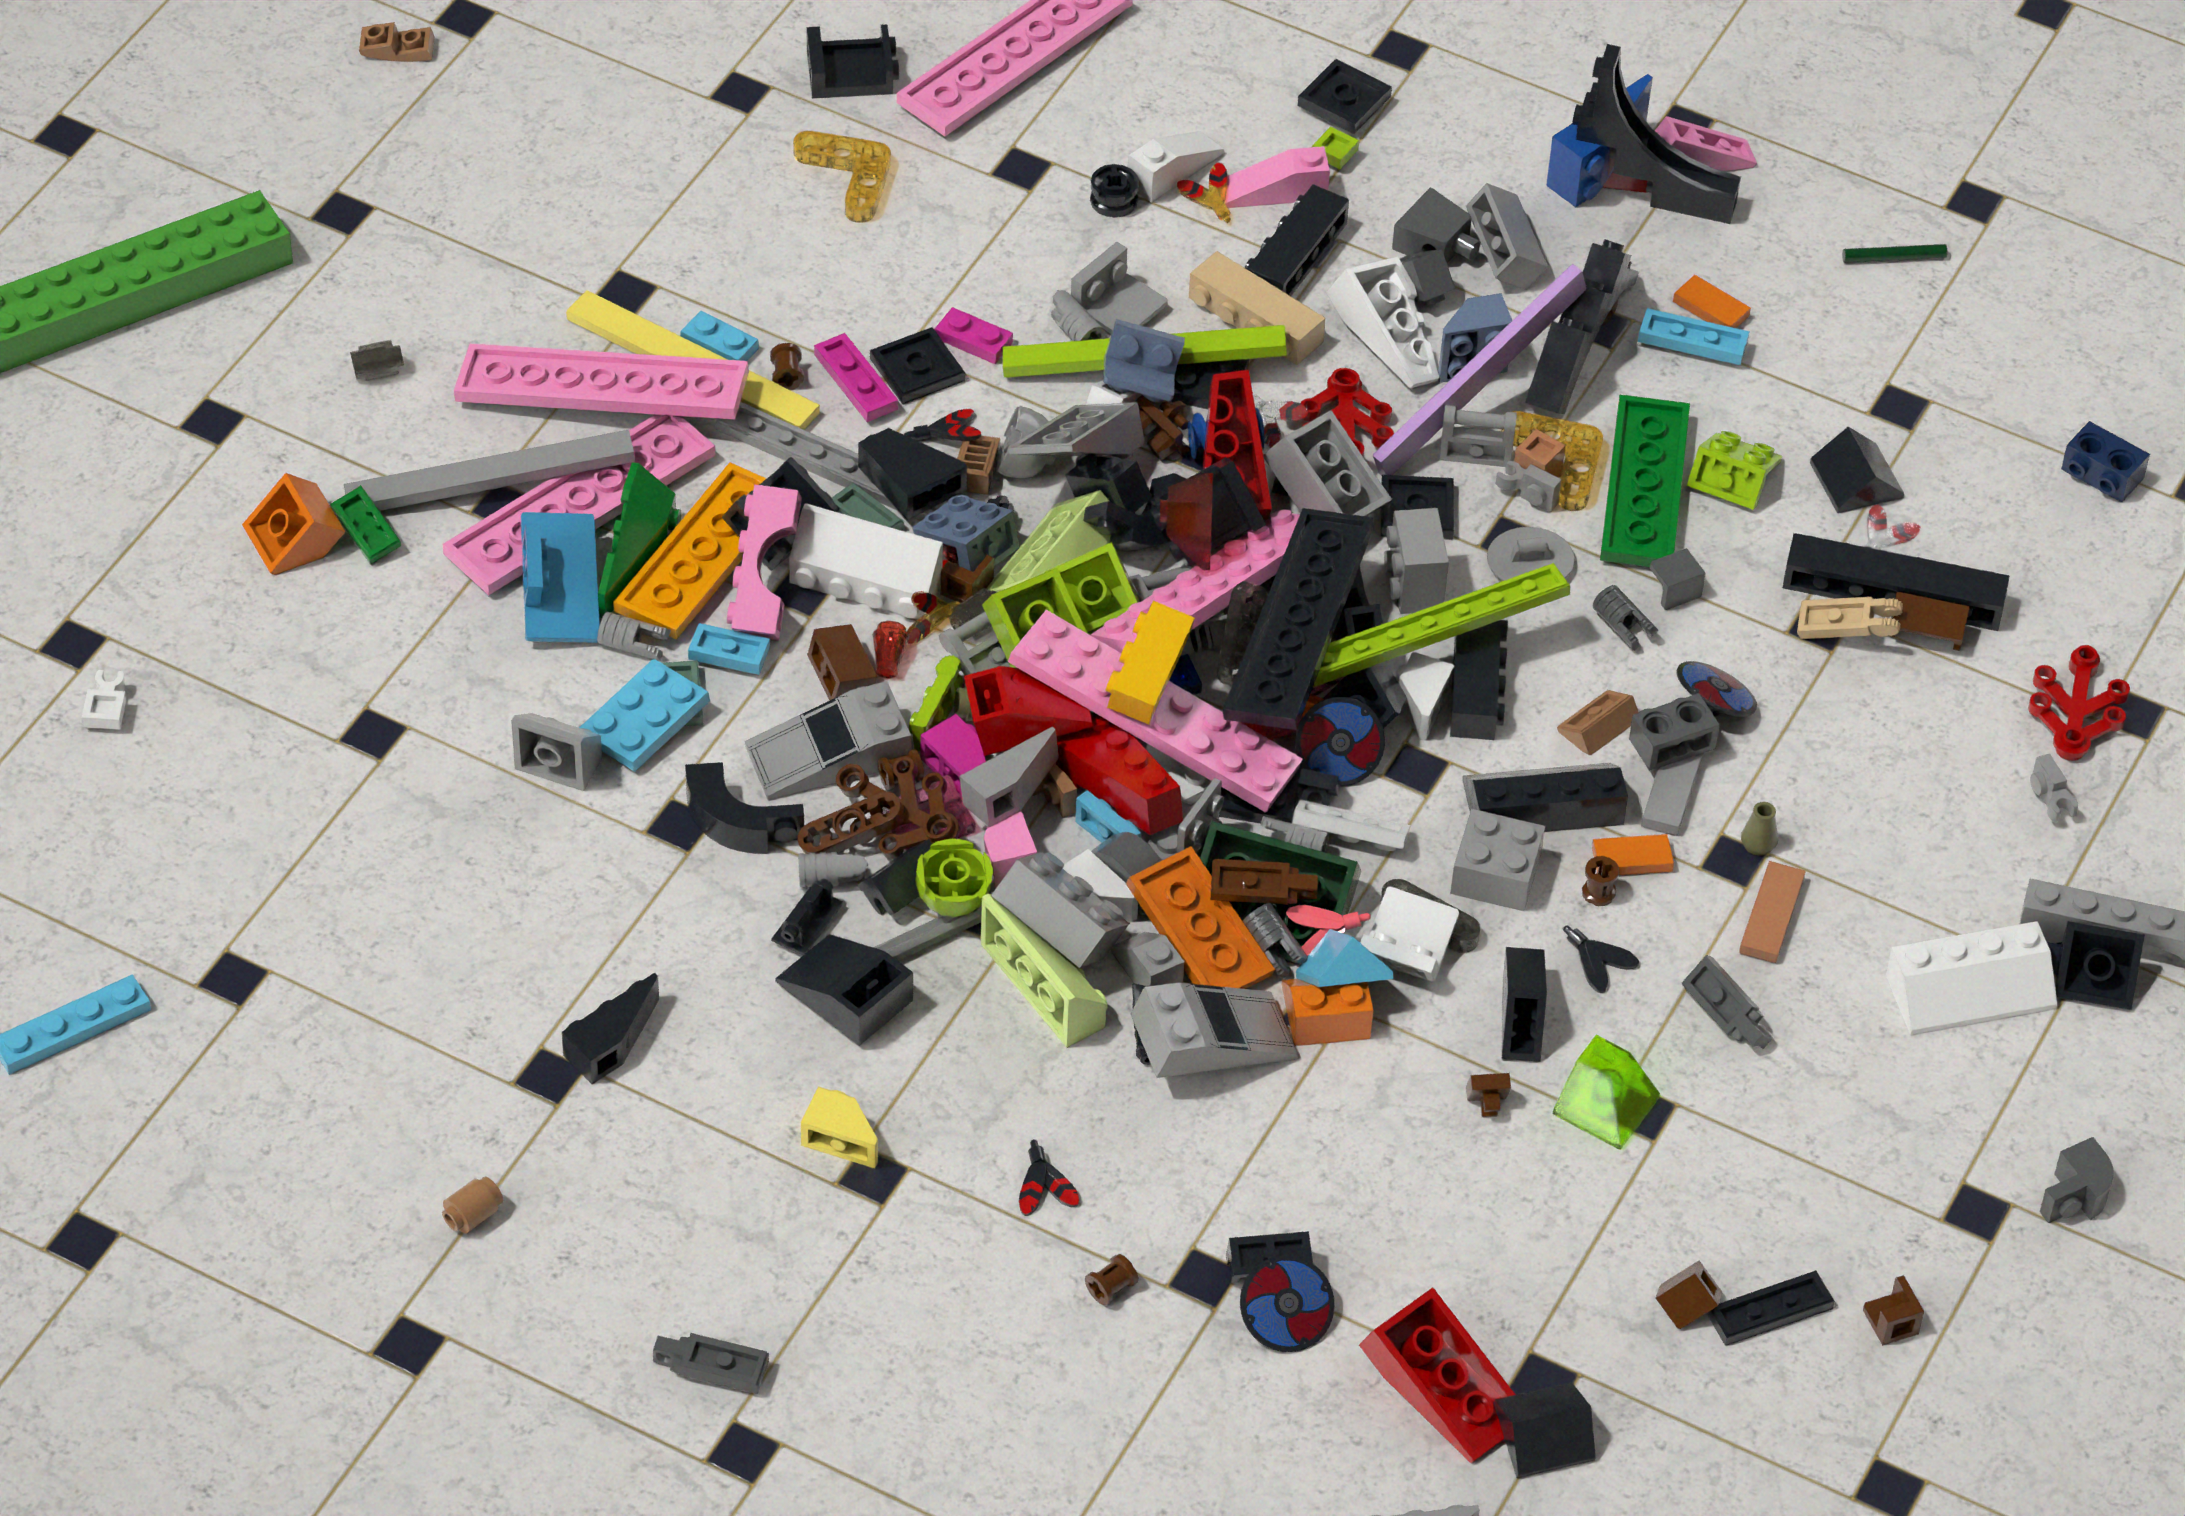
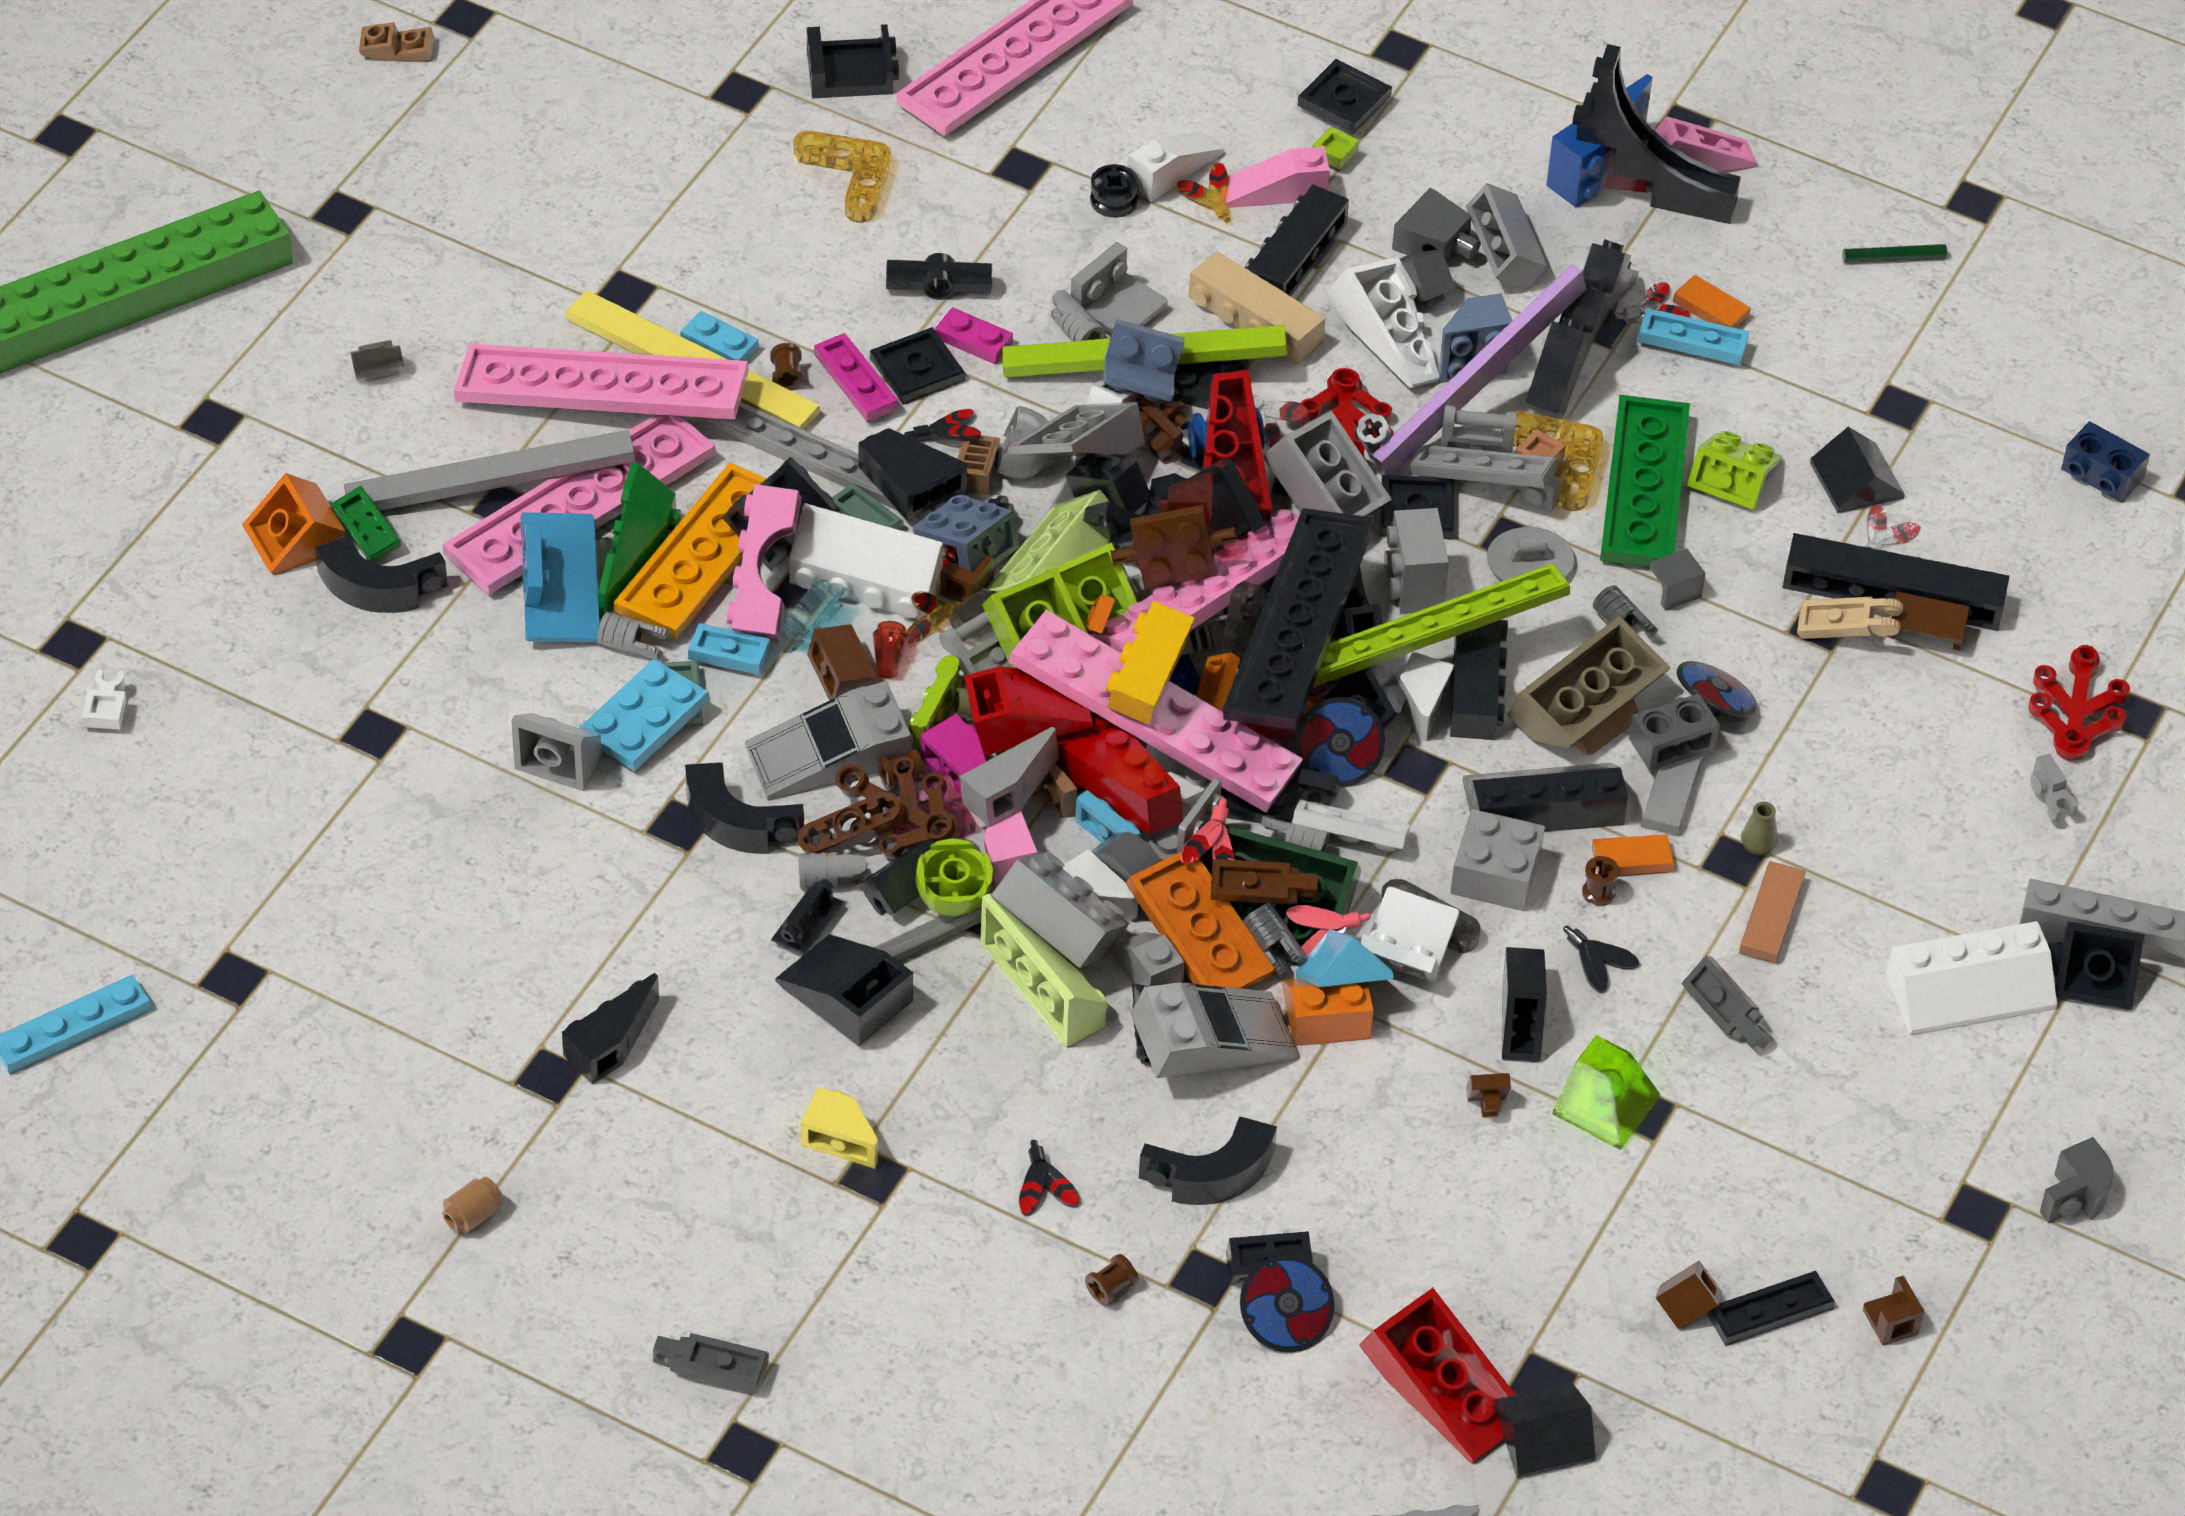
none -> black arch [315,536,448,613]
none -> clear light blue hinge [781,579,847,651]
none -> black piece [886,253,992,300]
none -> orange tile [1084,594,1115,635]
none -> reddish brown plate [1110,505,1237,589]
none -> black arch [1138,1116,1277,1205]
none -> piece [1180,798,1235,864]
none -> orange tile [1196,652,1240,712]
none -> light grey bush [1356,413,1392,454]
none -> light grey tile [1410,445,1558,488]
none -> dark tan slope [1507,616,1671,749]
none -> piece [1615,282,1690,321]

